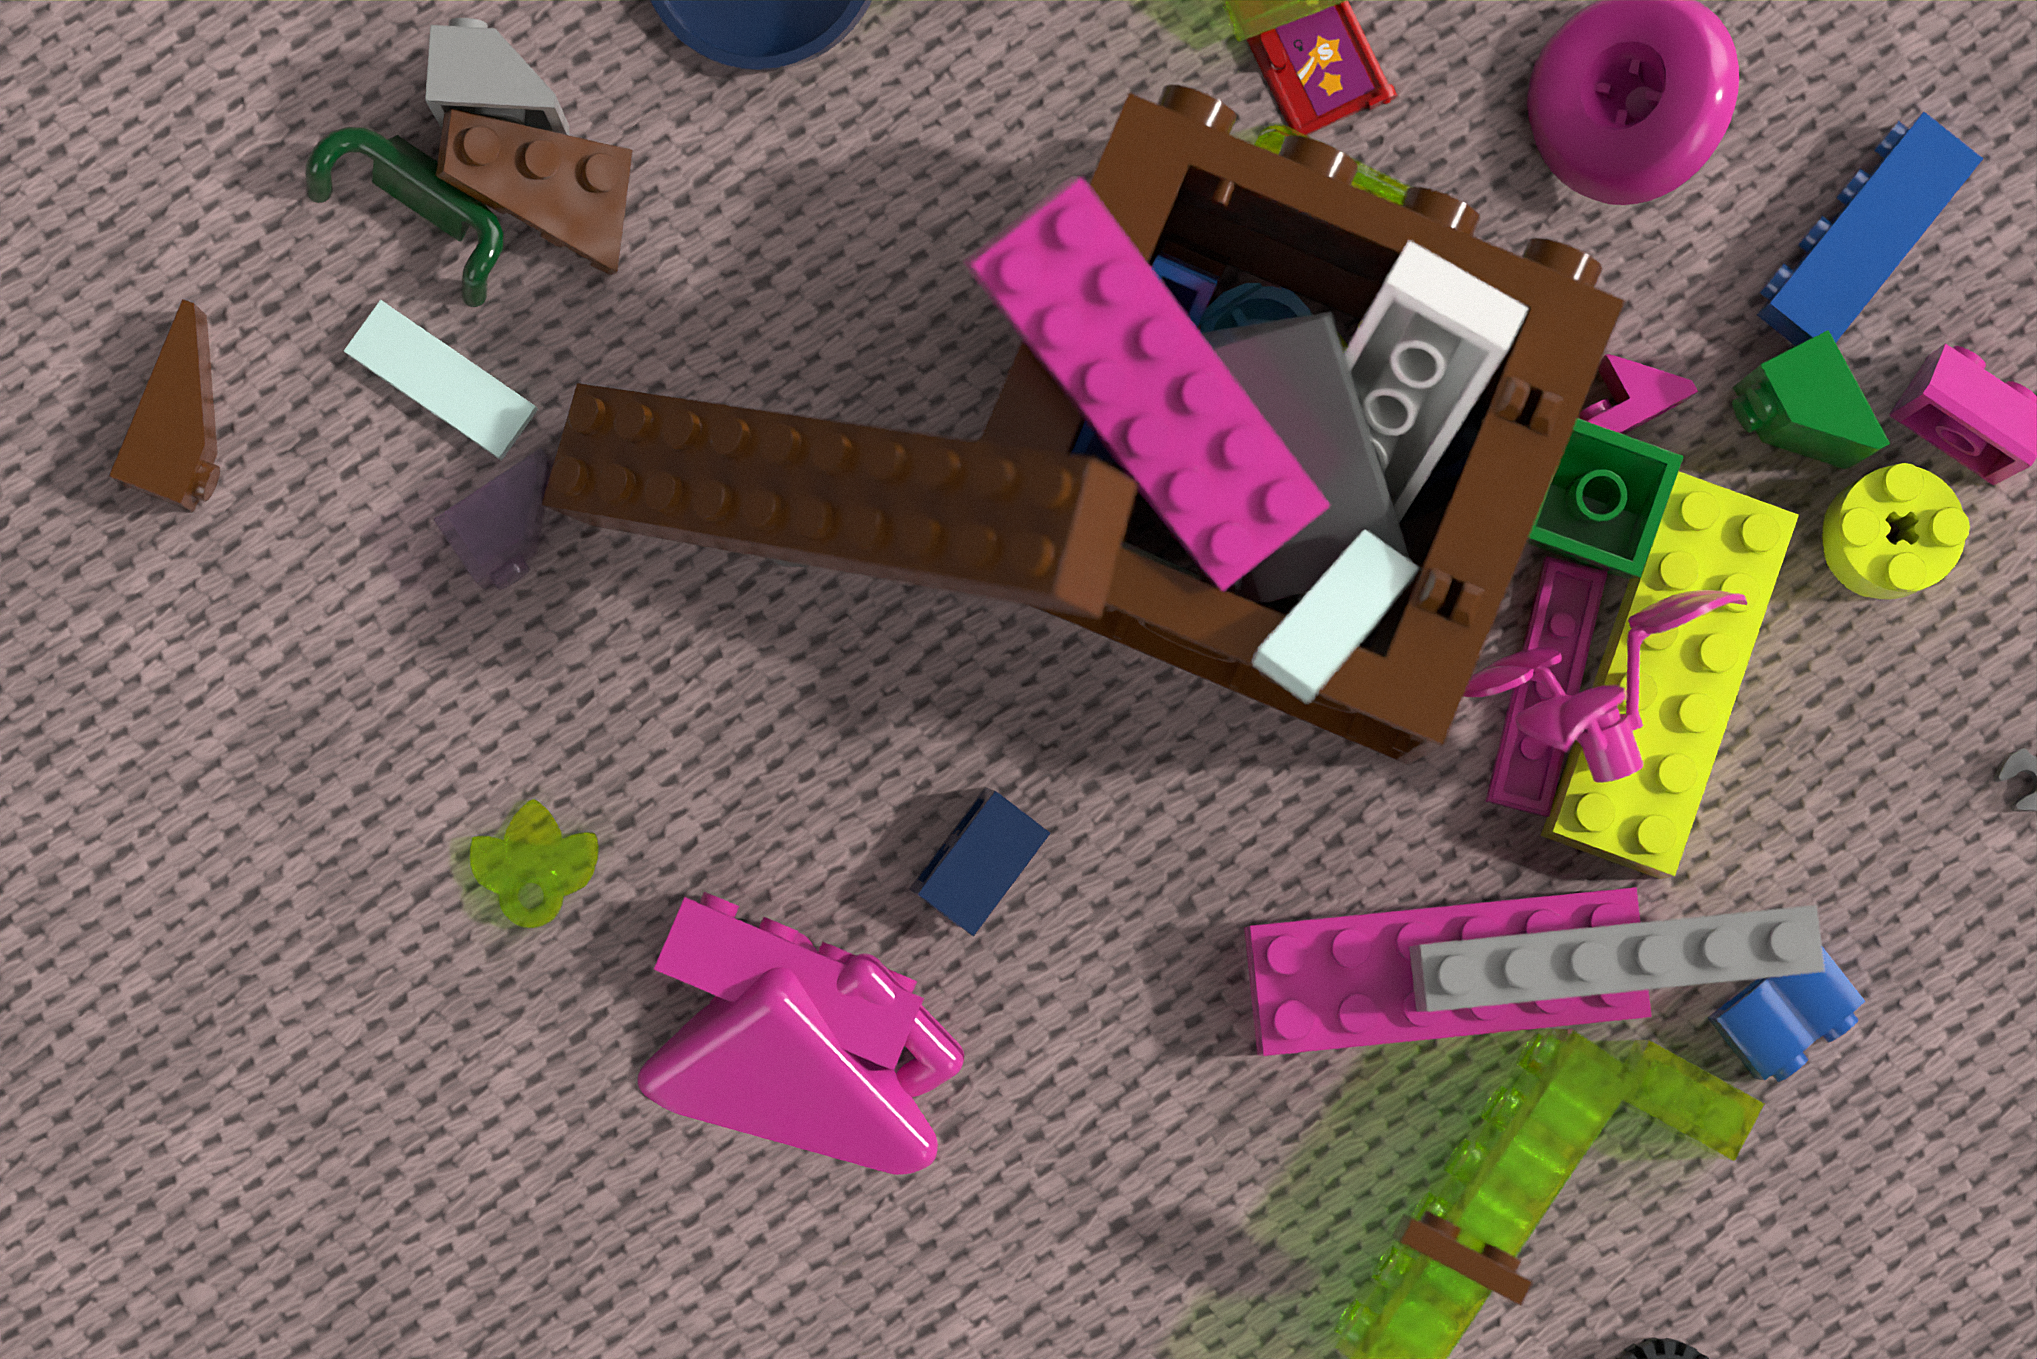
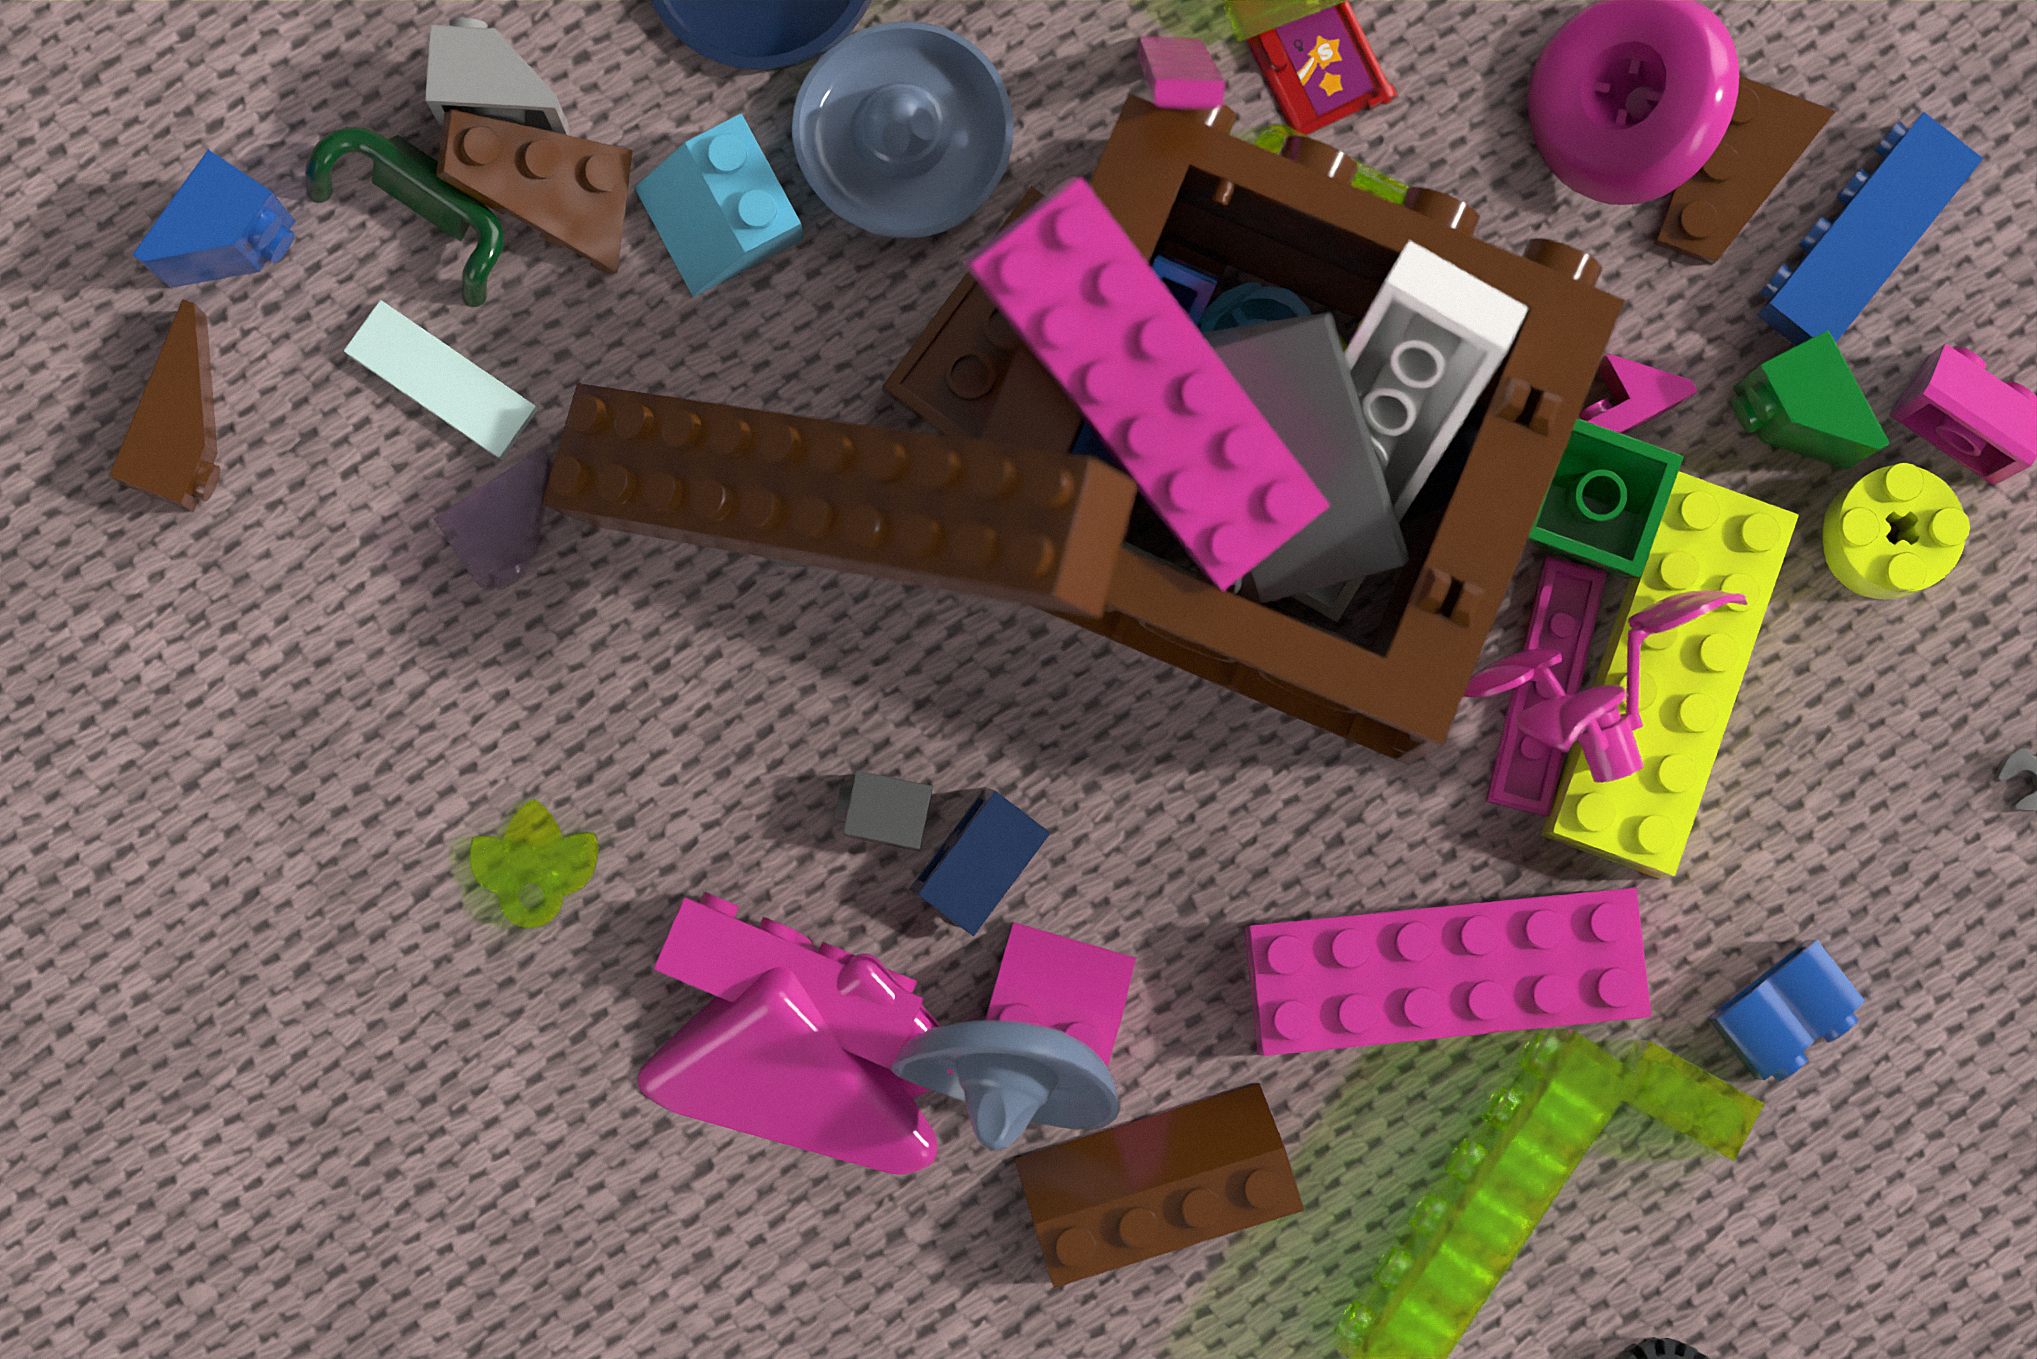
light aqua tile [1252,530,1419,703] -> none
reddish brown plate [1391,1210,1533,1306] -> none
light grey brick [1409,905,1825,1012] -> none
none -> blue slope [132,149,296,288]
none -> medium azure slope [634,113,804,297]
none -> sand blue hat [792,21,1014,238]
none -> dark grey brick [834,770,933,852]
none -> reddish brown wing [882,186,1045,442]
none -> sand blue hat [891,1021,1119,1150]
none -> dark pink slope [984,922,1136,1067]
none -> reddish brown slope [1014,1083,1304,1288]
none -> dark pink tile [1138,36,1225,109]
none -> reddish brown wing [1654,75,1836,265]

